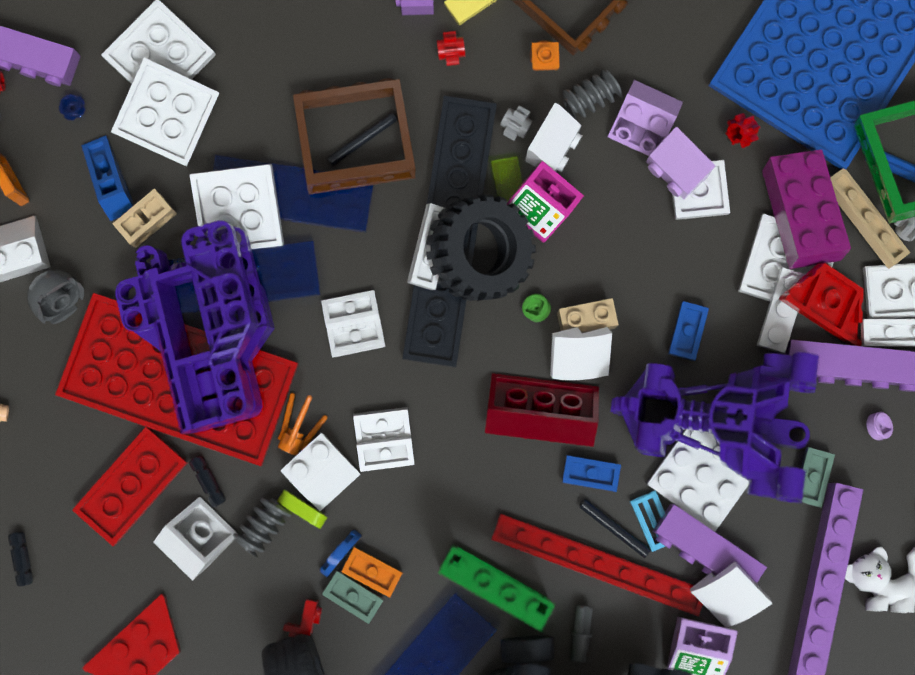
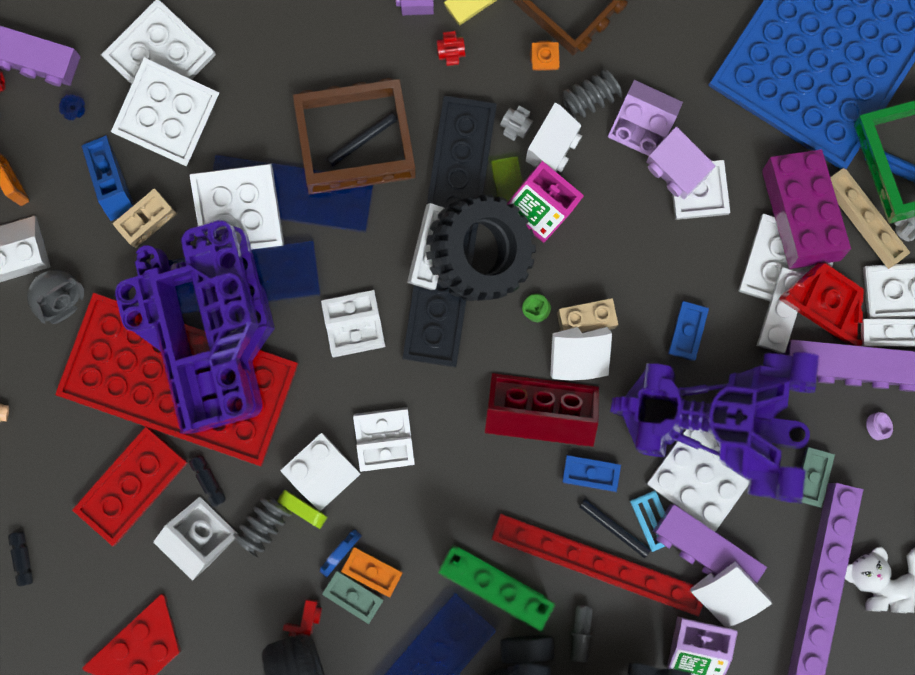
orange plant [277,393,328,456] -> none
red gear [725,113,760,148] -> none

